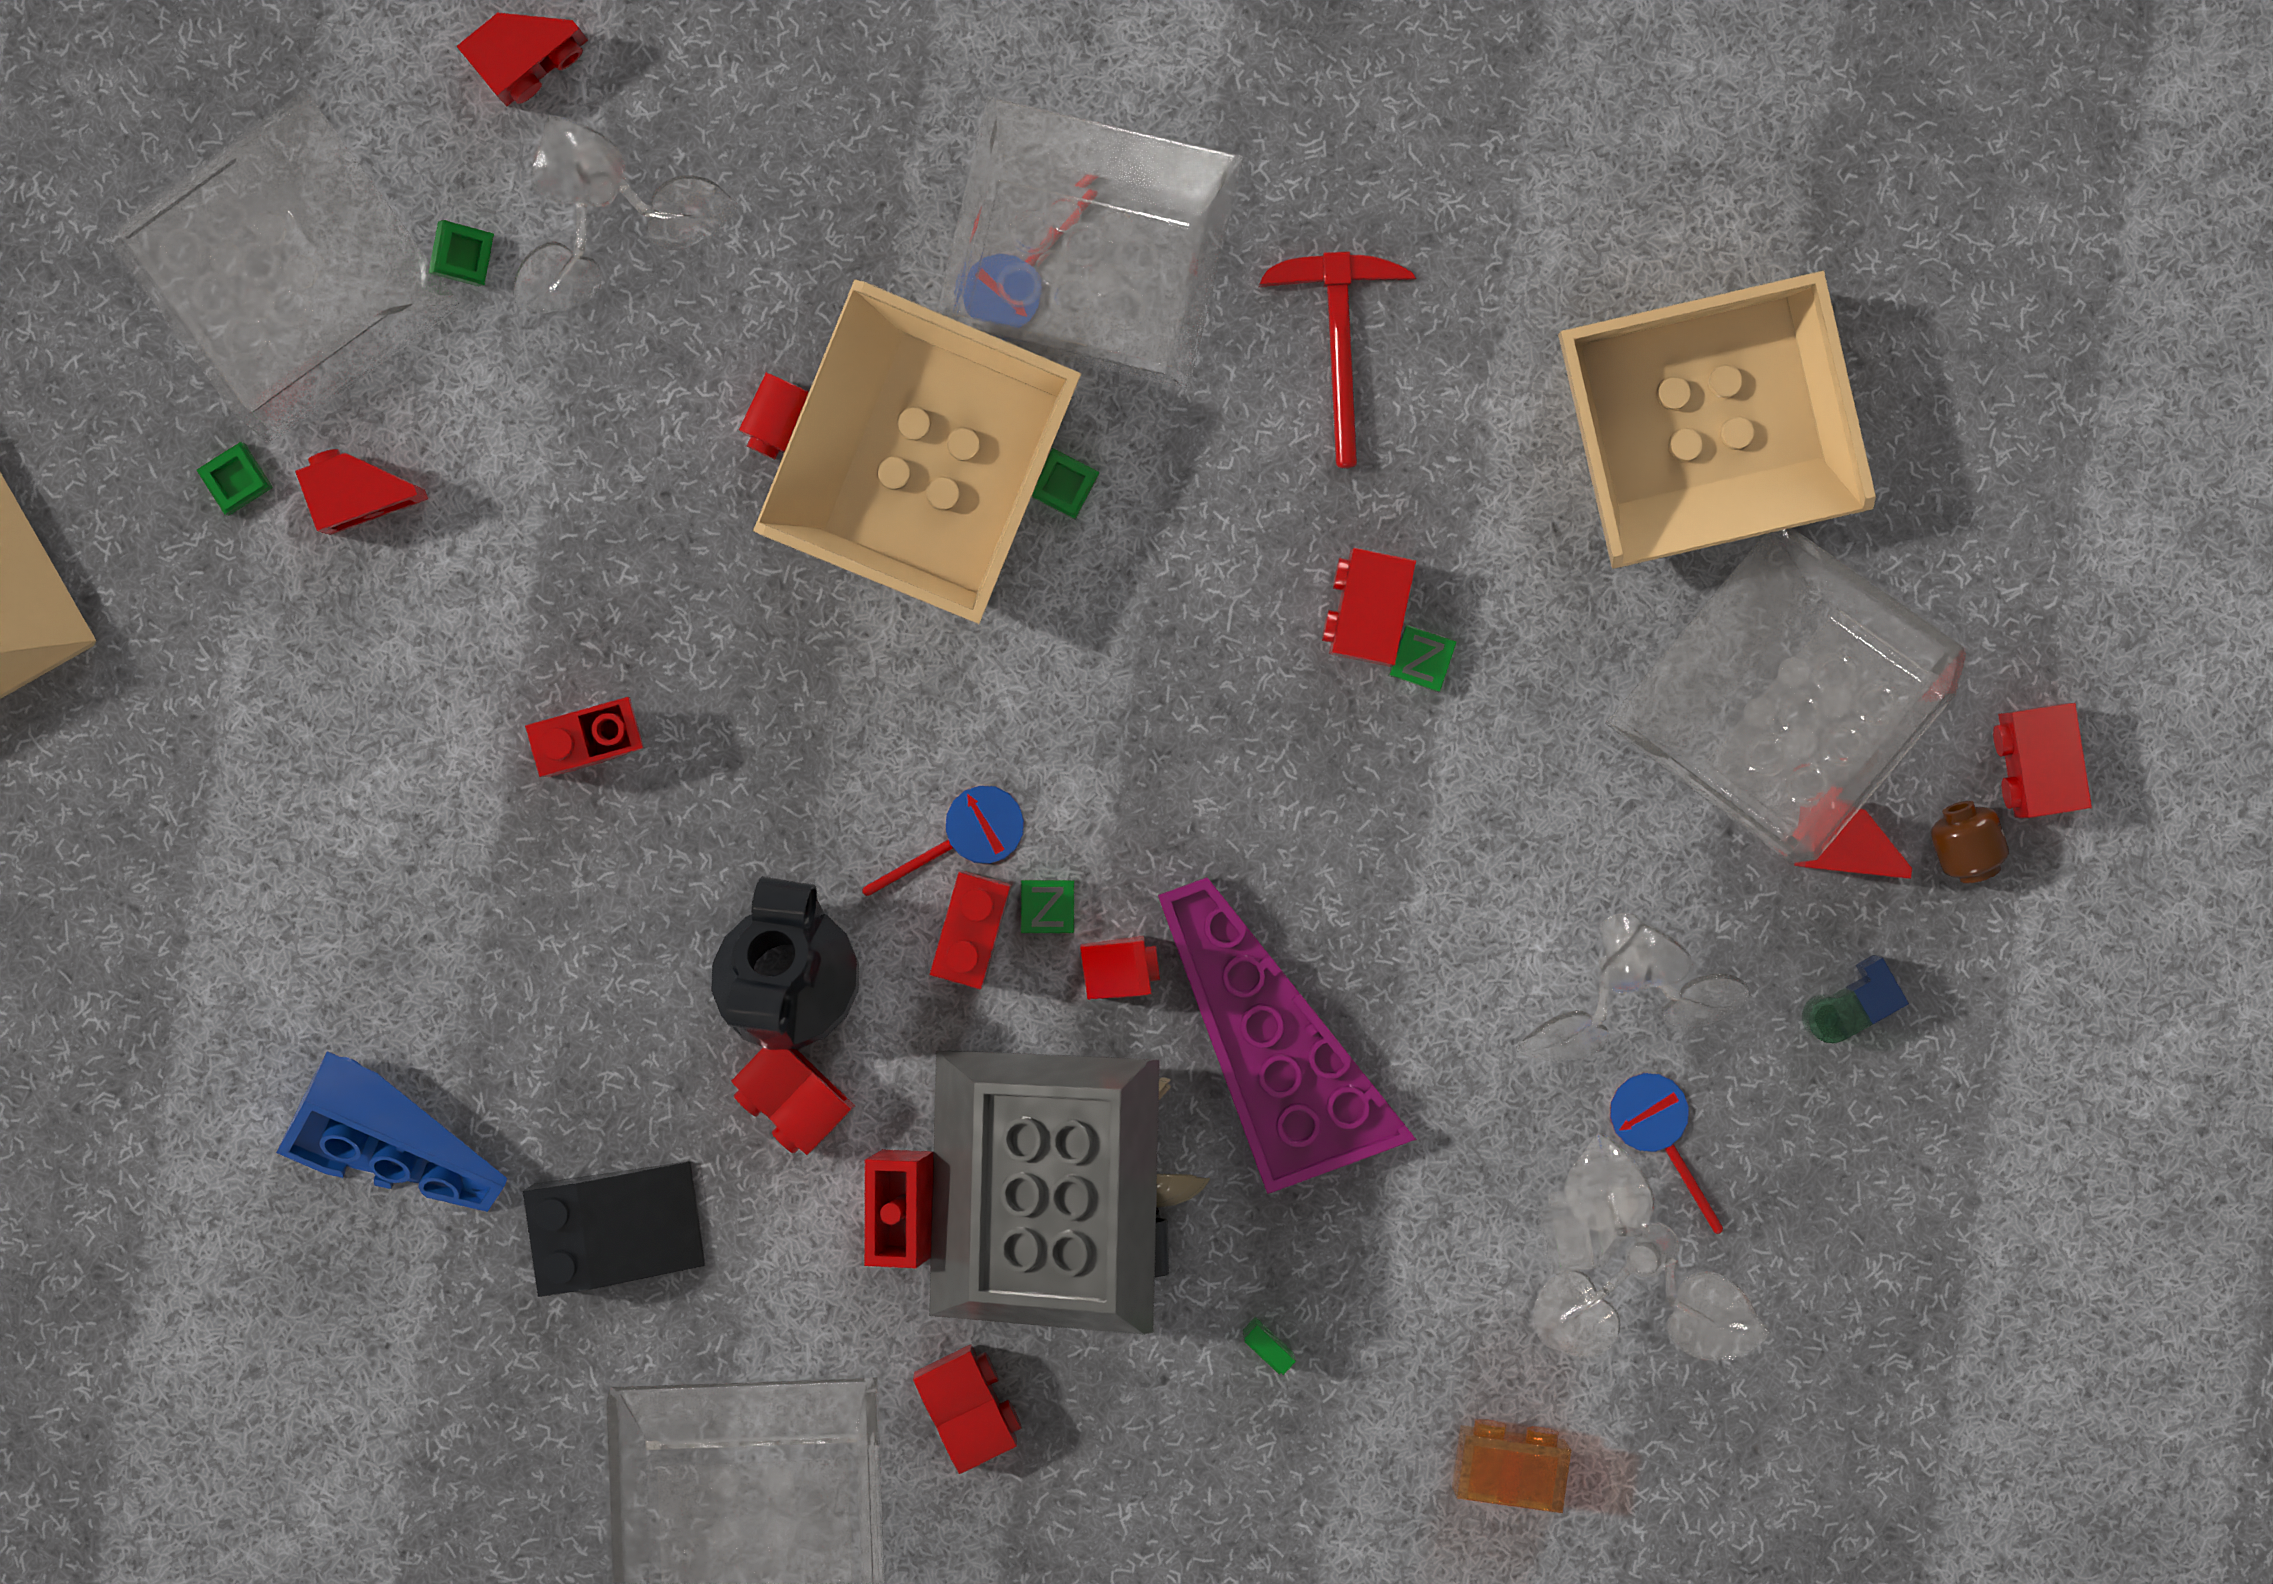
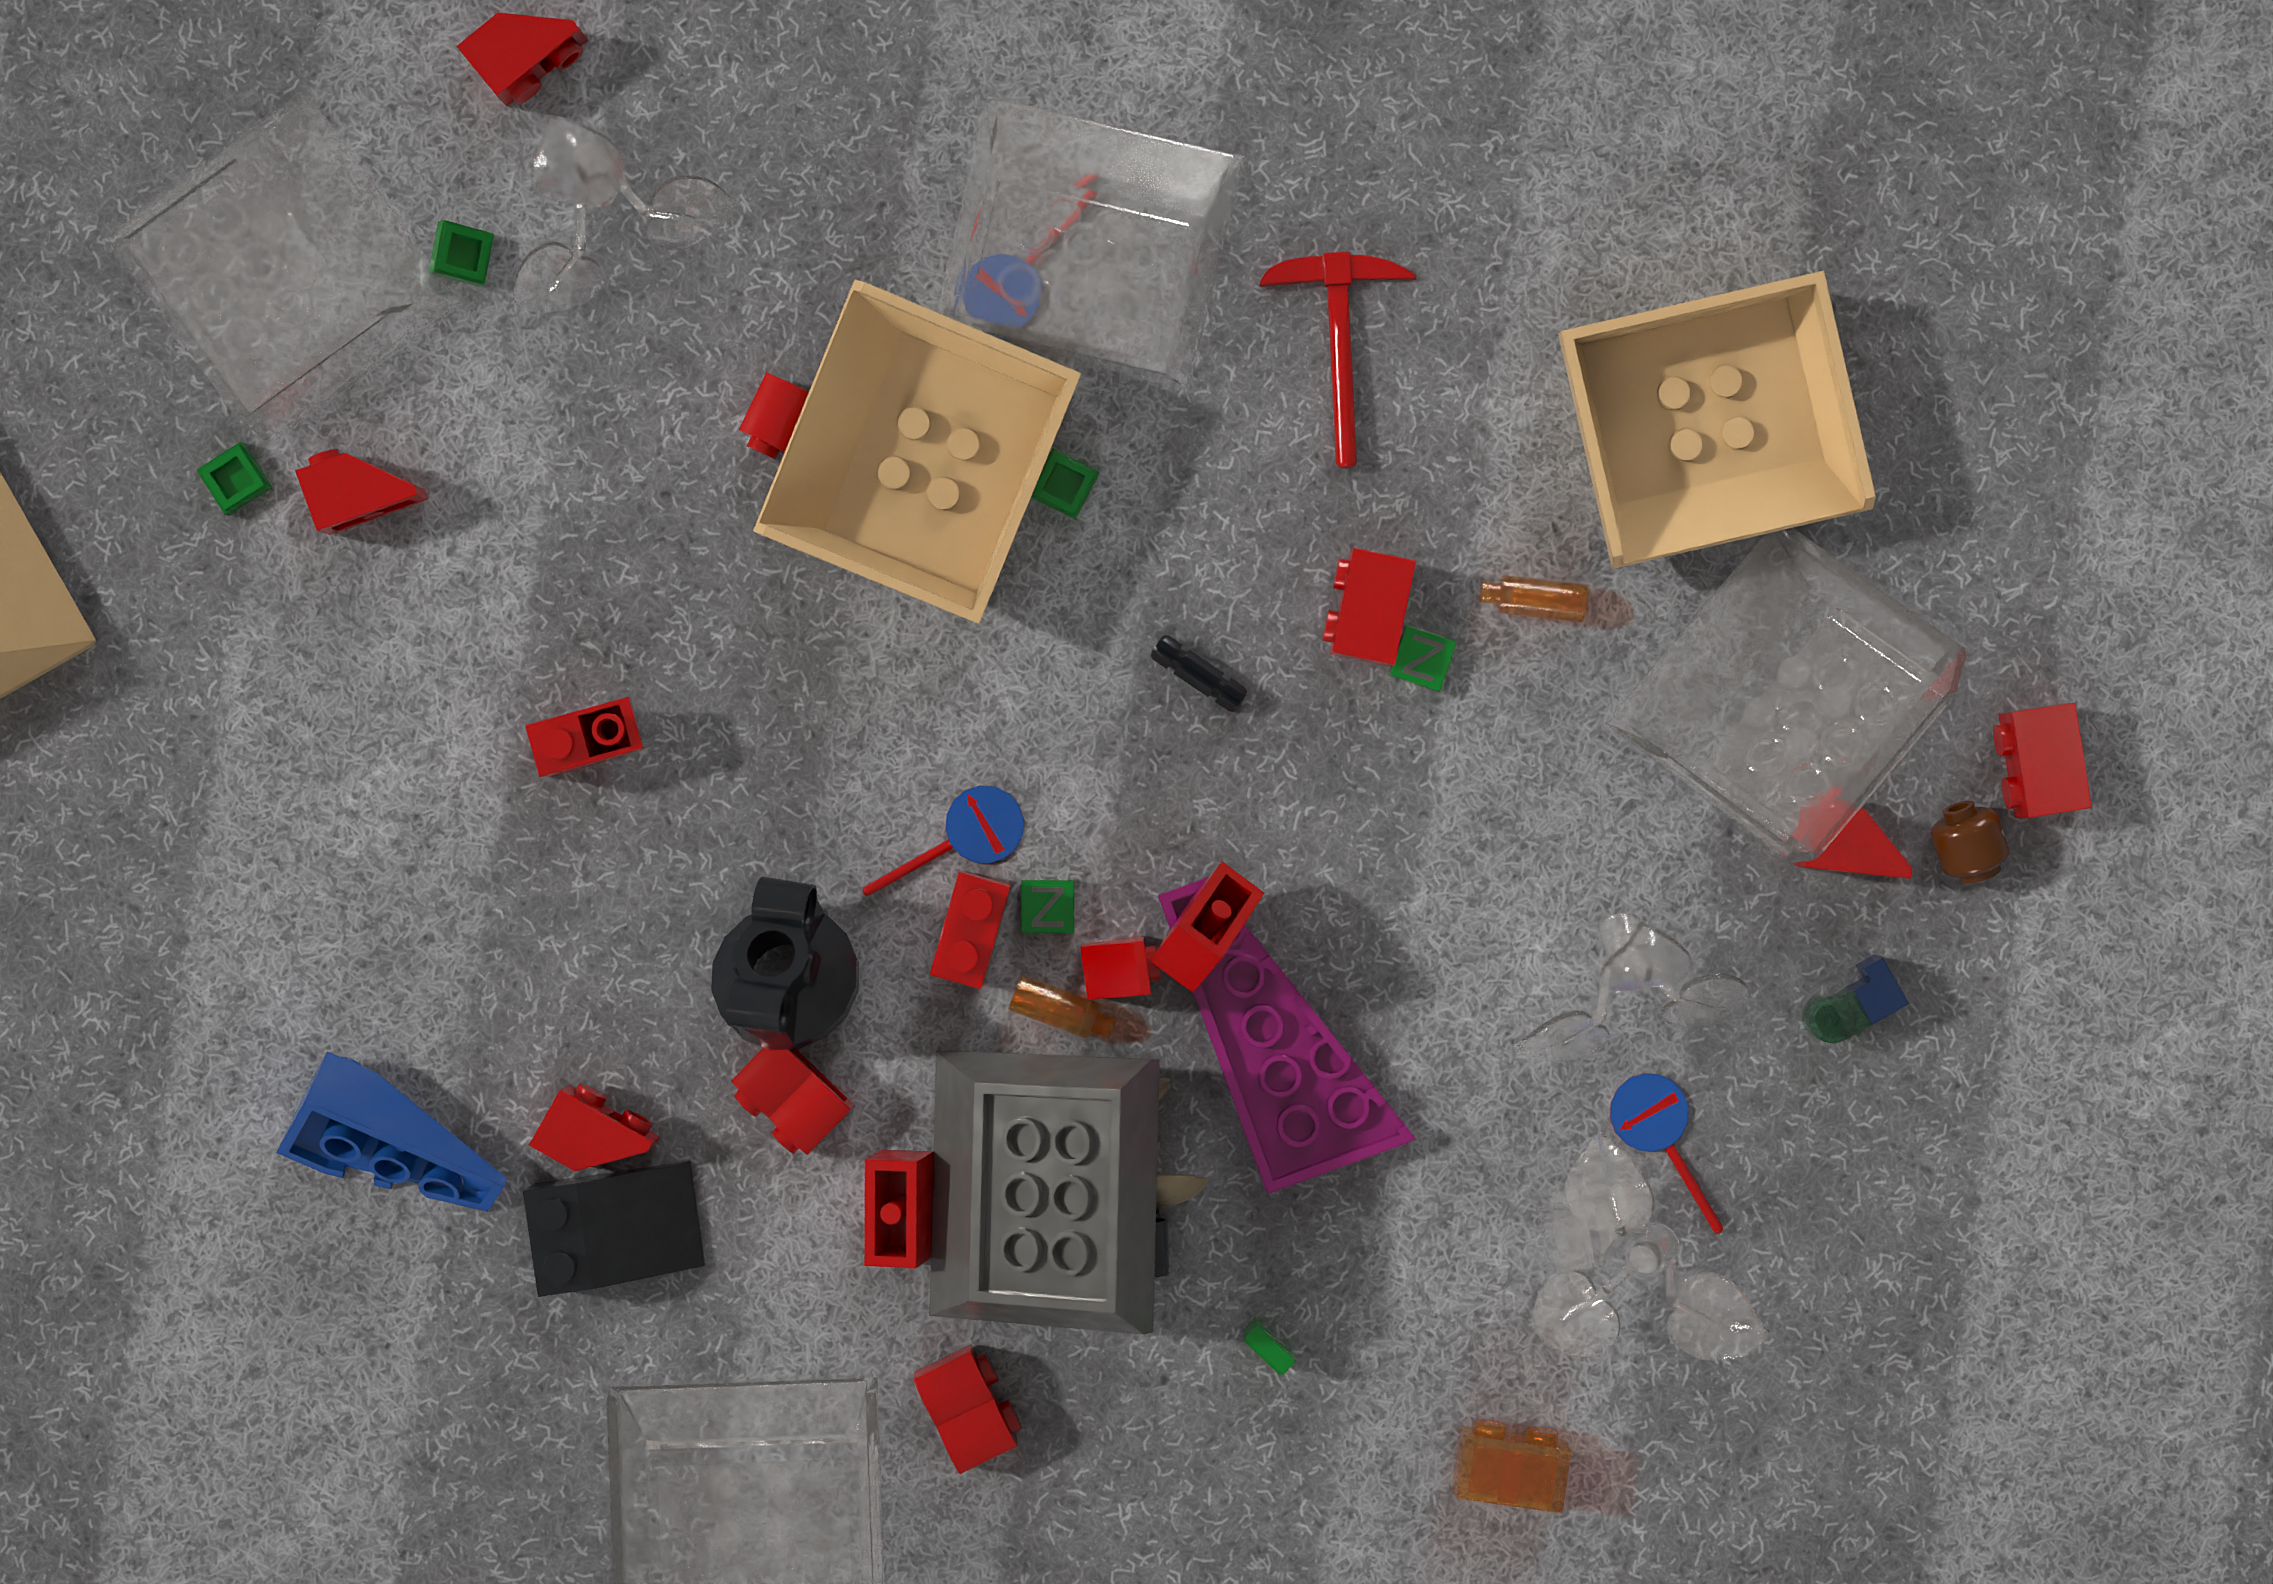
none -> red slope [529,1083,660,1171]
none -> clear orange cylinder [1008,974,1116,1039]
none -> red brick [1149,861,1265,993]
none -> black axle [1151,635,1247,712]
none -> clear orange cylinder [1479,575,1588,623]

